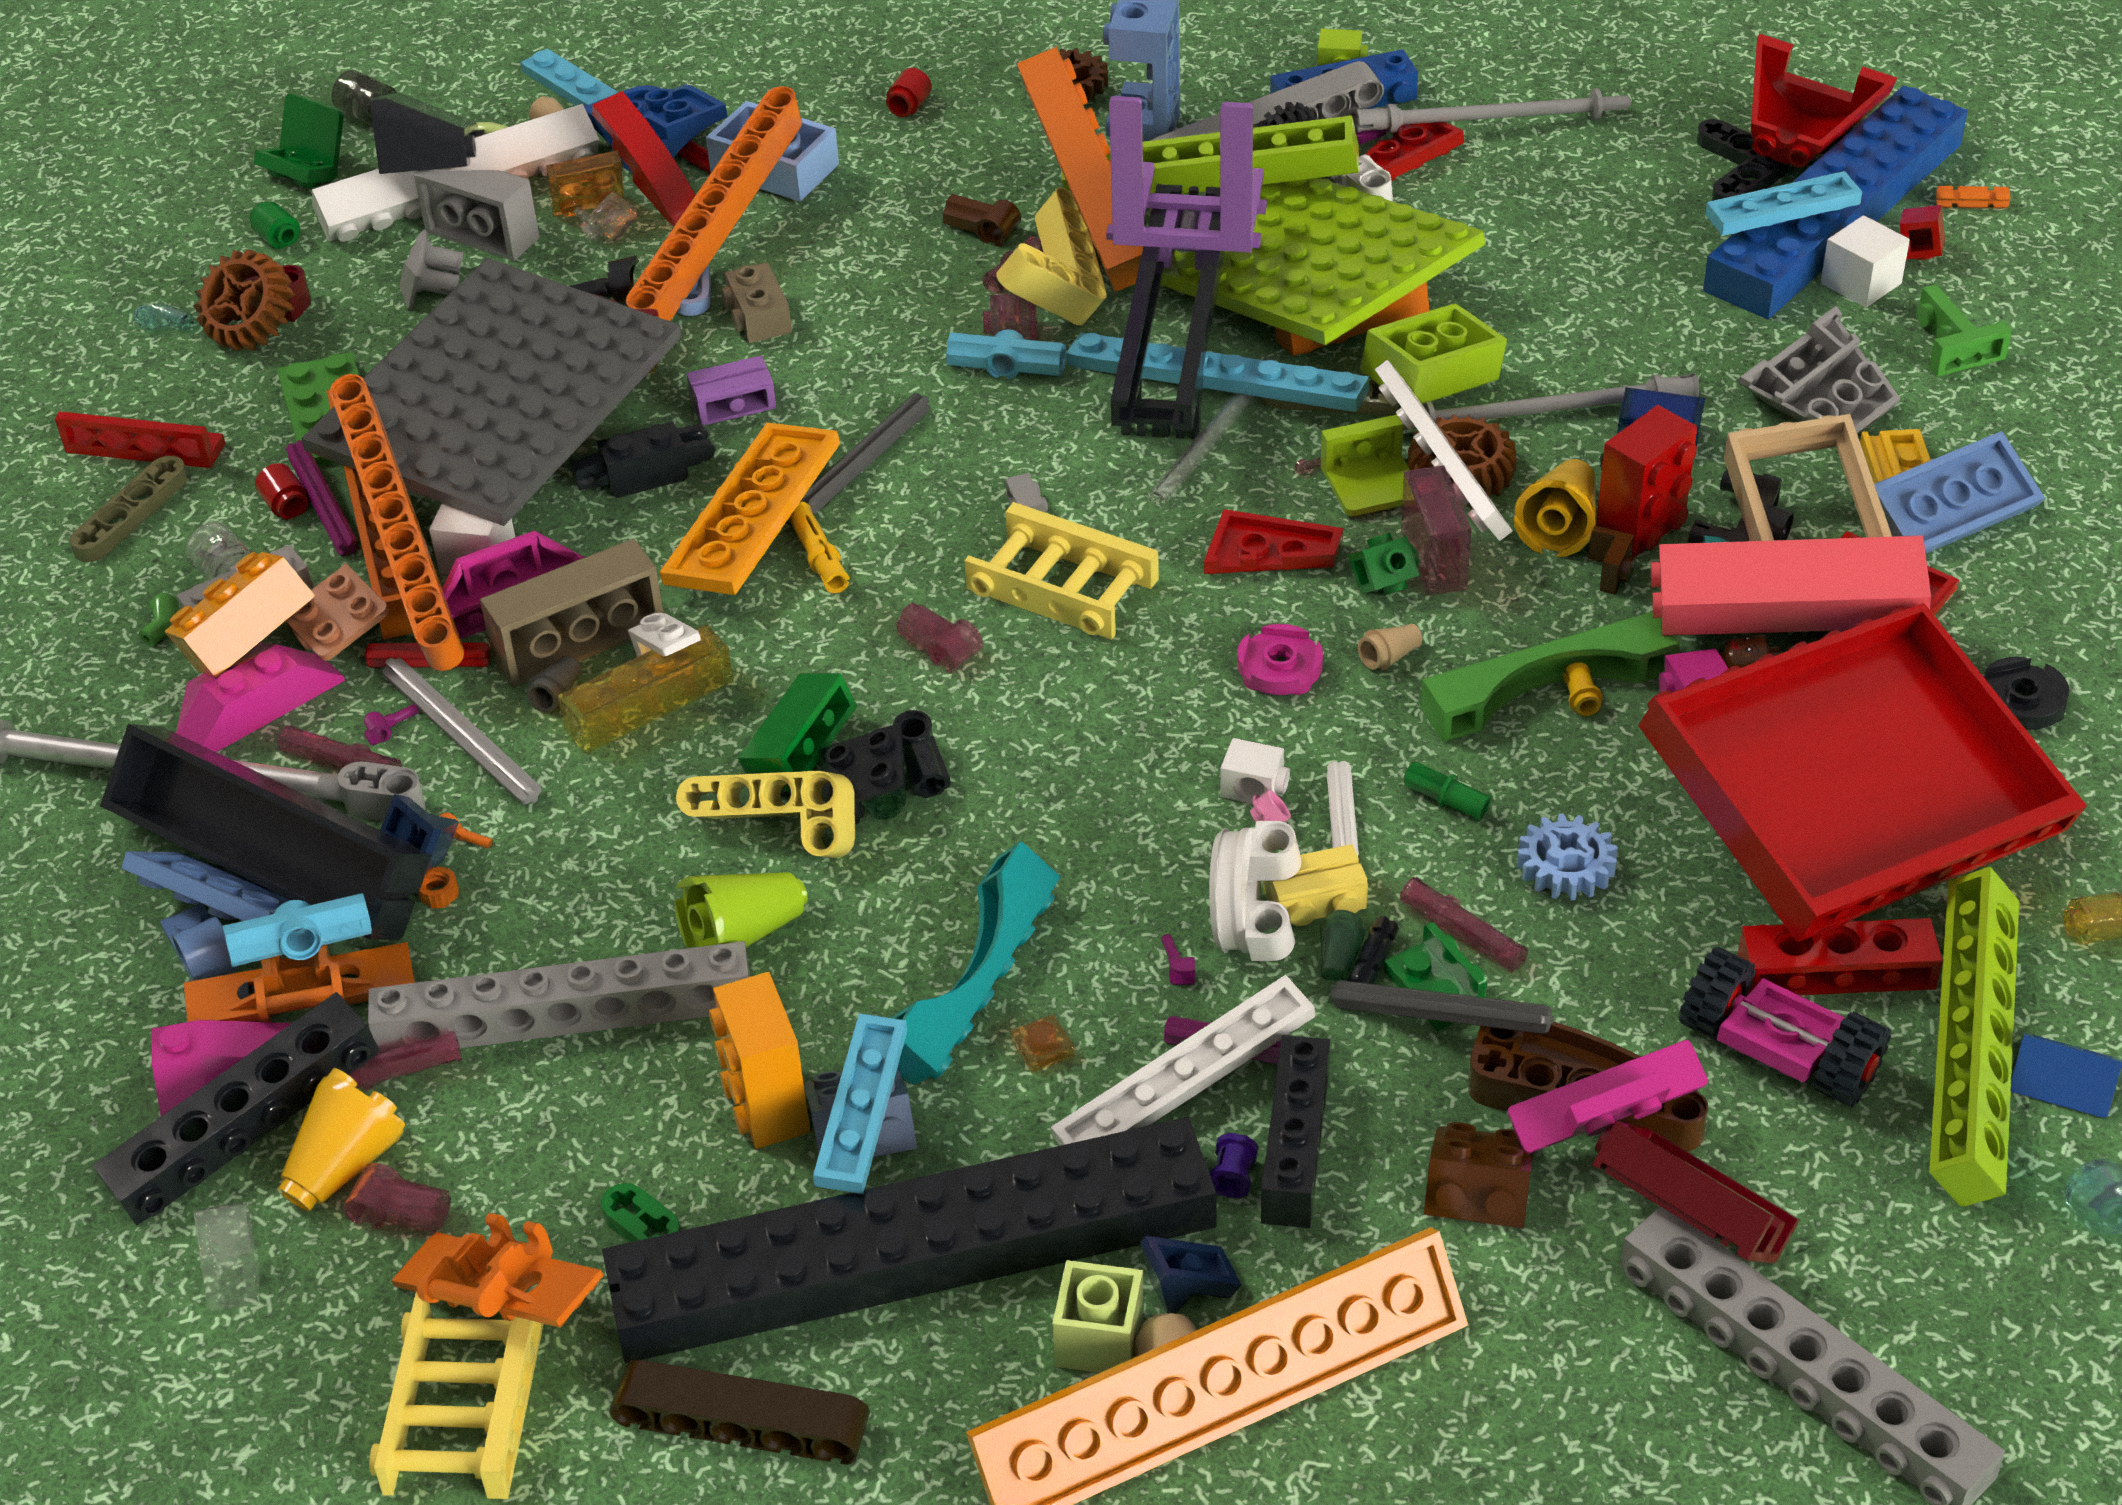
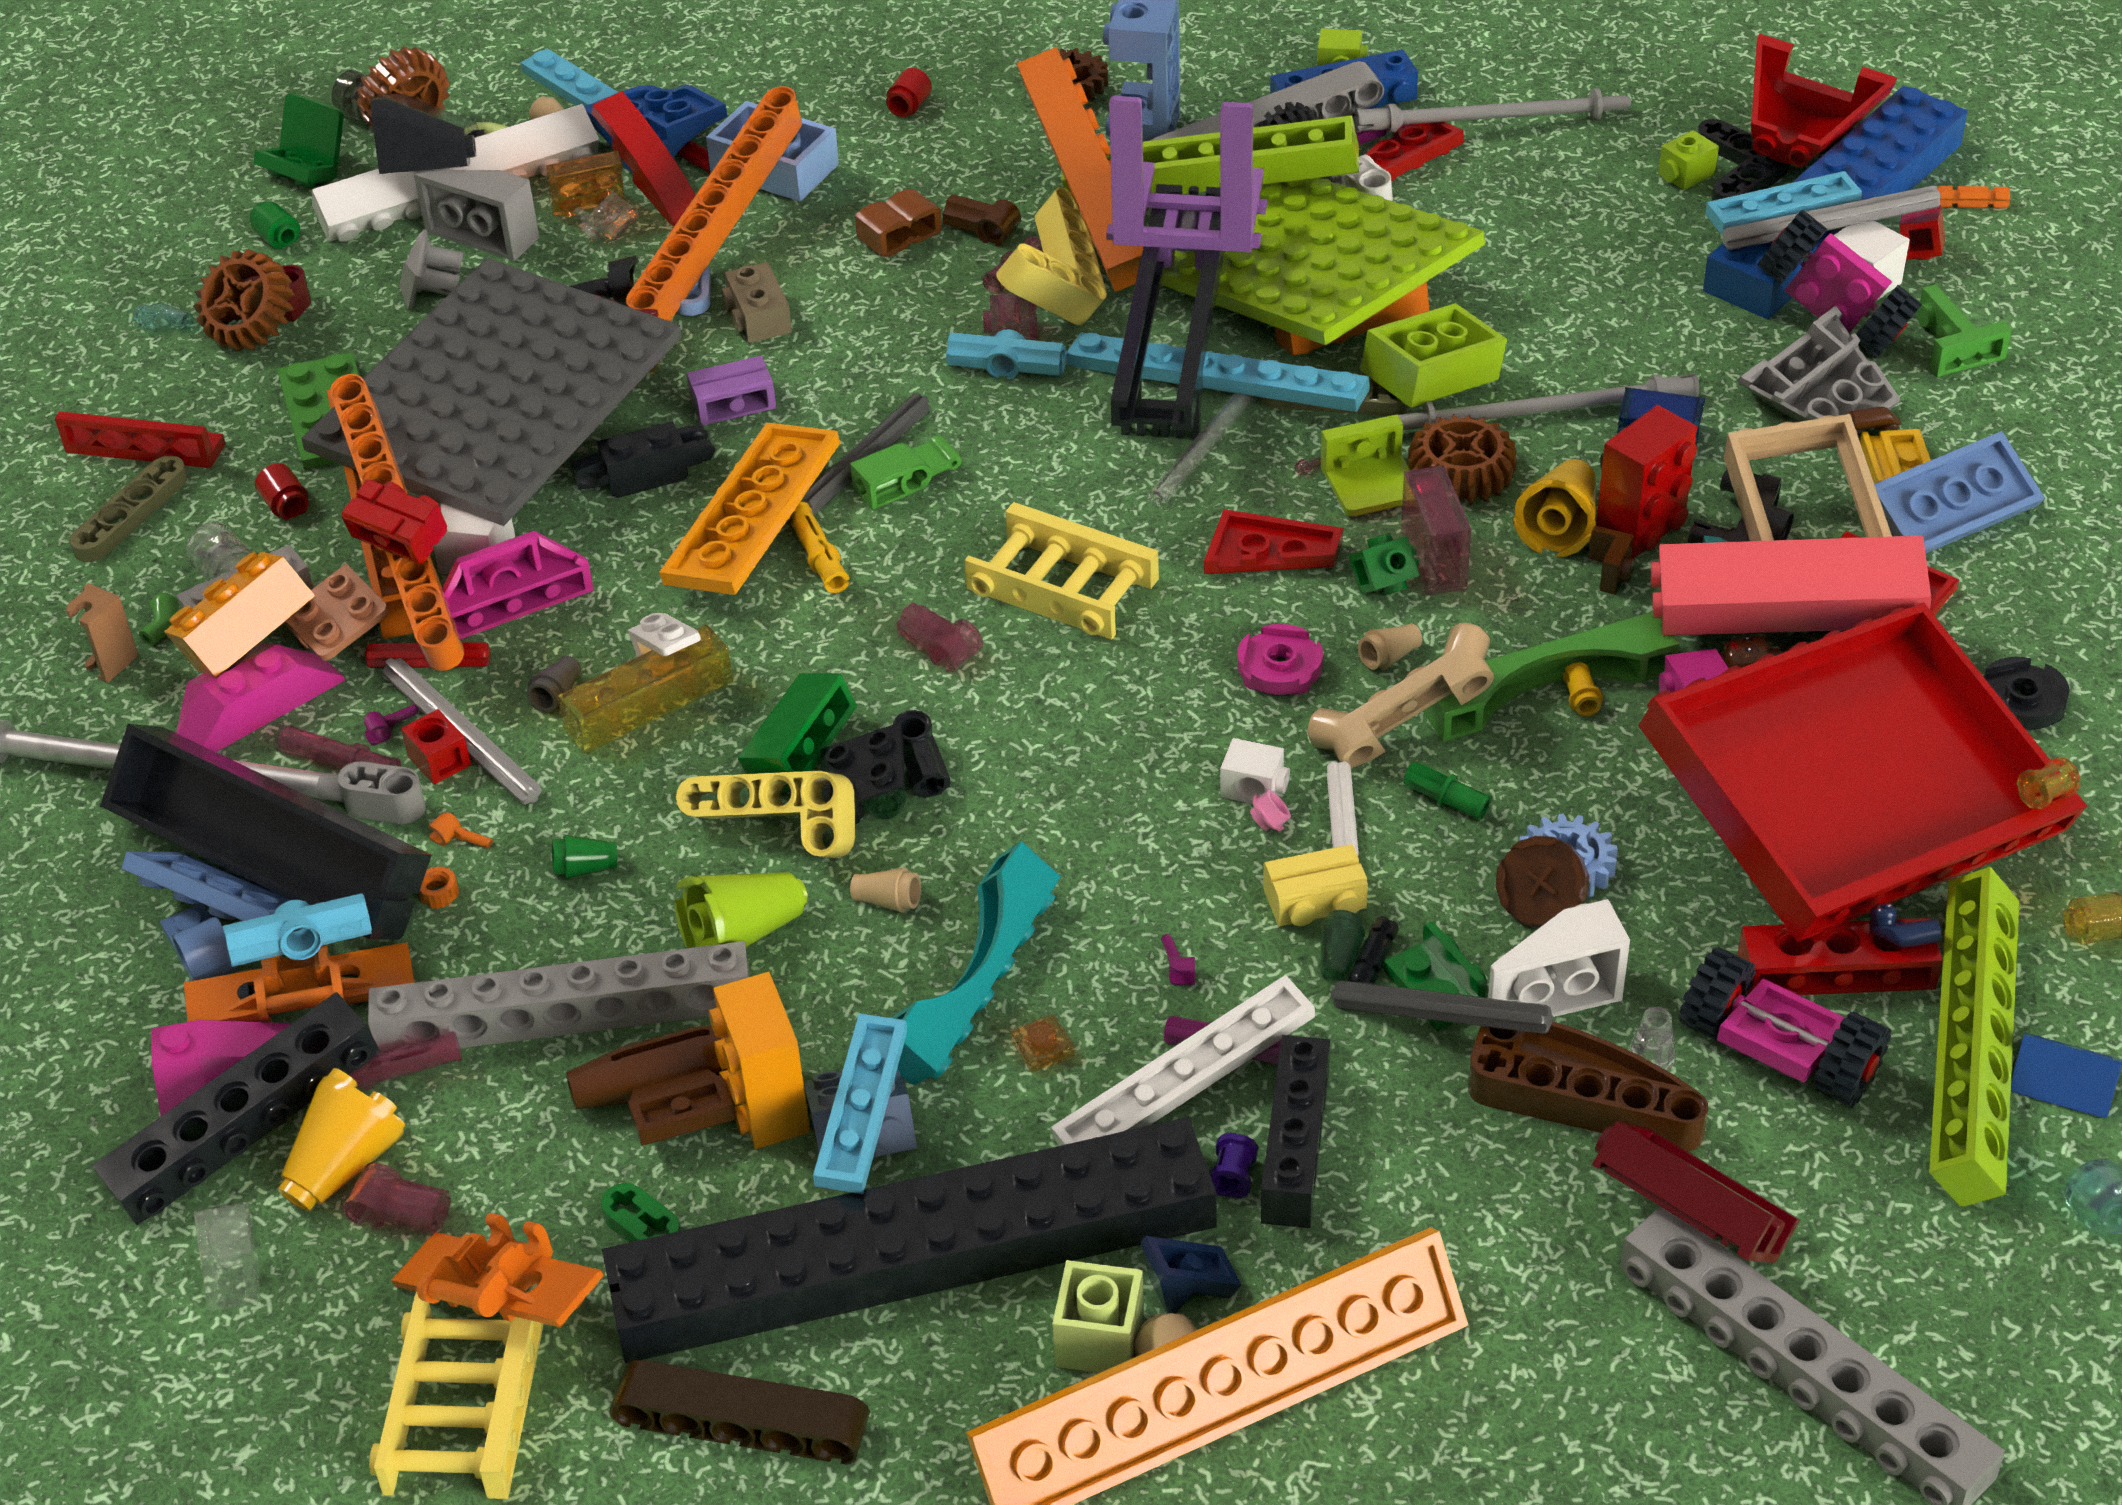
magenta axle [286,440,359,556] -> none
dark blue slope [380,794,459,870] -> none
dark tan brick [480,538,663,688] -> none
light grey piece [1005,473,1048,512] -> none
white piece [1209,821,1301,961] -> none
white plate [1375,360,1513,541] -> none
clear pink pin [1400,876,1528,973] -> none
reddish brown bracket [1424,1122,1534,1229] -> none
dark pink bracket [1507,1040,1708,1154] -> none
none -> medium nougat hinge [66,583,139,684]
none -> red brick [342,479,447,564]
none -> dark orange gear [356,46,450,129]
none -> red brick [401,709,471,785]
none -> green cone [552,834,617,879]
none -> reddish brown plate [566,1025,736,1146]
none -> bright green piece [850,436,962,510]
none -> tan cone [850,867,921,913]
none -> dark orange brick [855,189,942,257]
none -> tan plate [1307,623,1494,768]
none -> white slope [1488,899,1630,1017]
none -> reddish brown tile [1496,836,1589,927]
none -> clear cone [1628,1007,1677,1070]
none -> lime brick [1658,130,1719,190]
none -> light grey axle [1722,186,1941,250]
none -> plate [1757,209,1922,359]
none -> reddish brown arm [1848,407,1902,432]
none -> dark blue arm [1868,904,1941,948]
none -> clear yellow bush [2017,757,2080,809]

